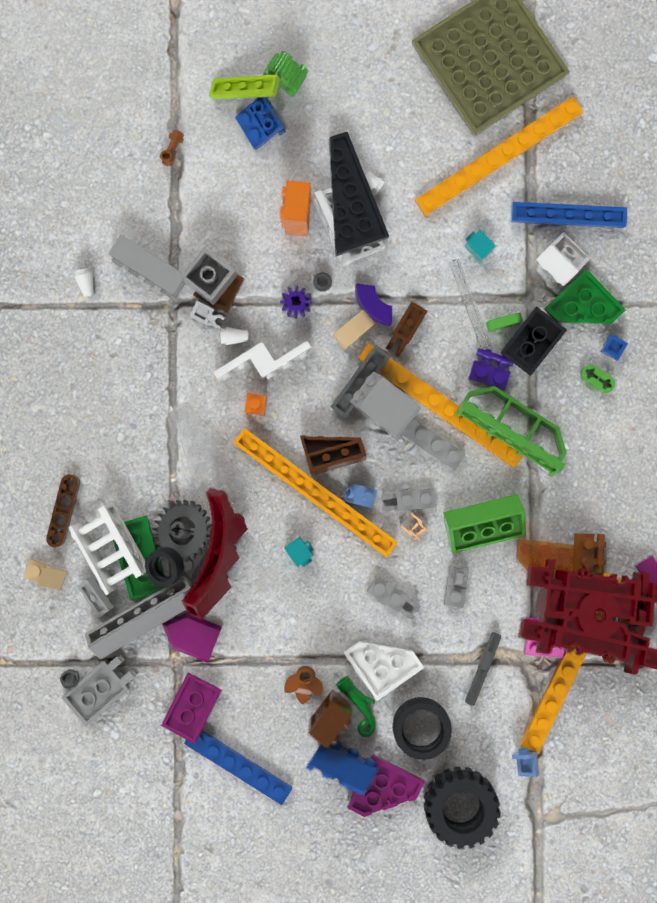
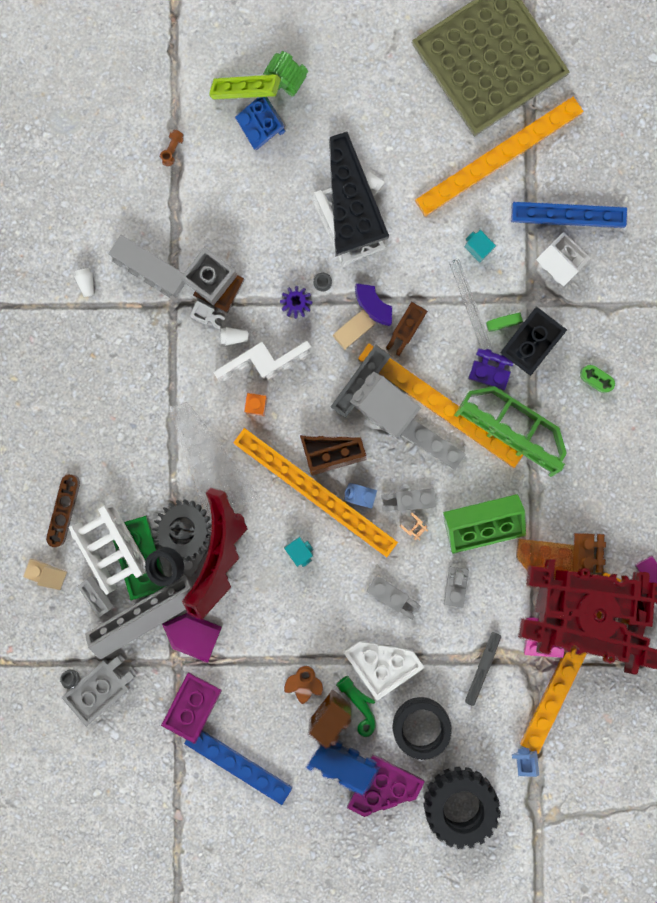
orange brick [280,180,312,236] -> none
green plate [544,269,626,324] -> none
blue plate [600,334,628,361] -> none

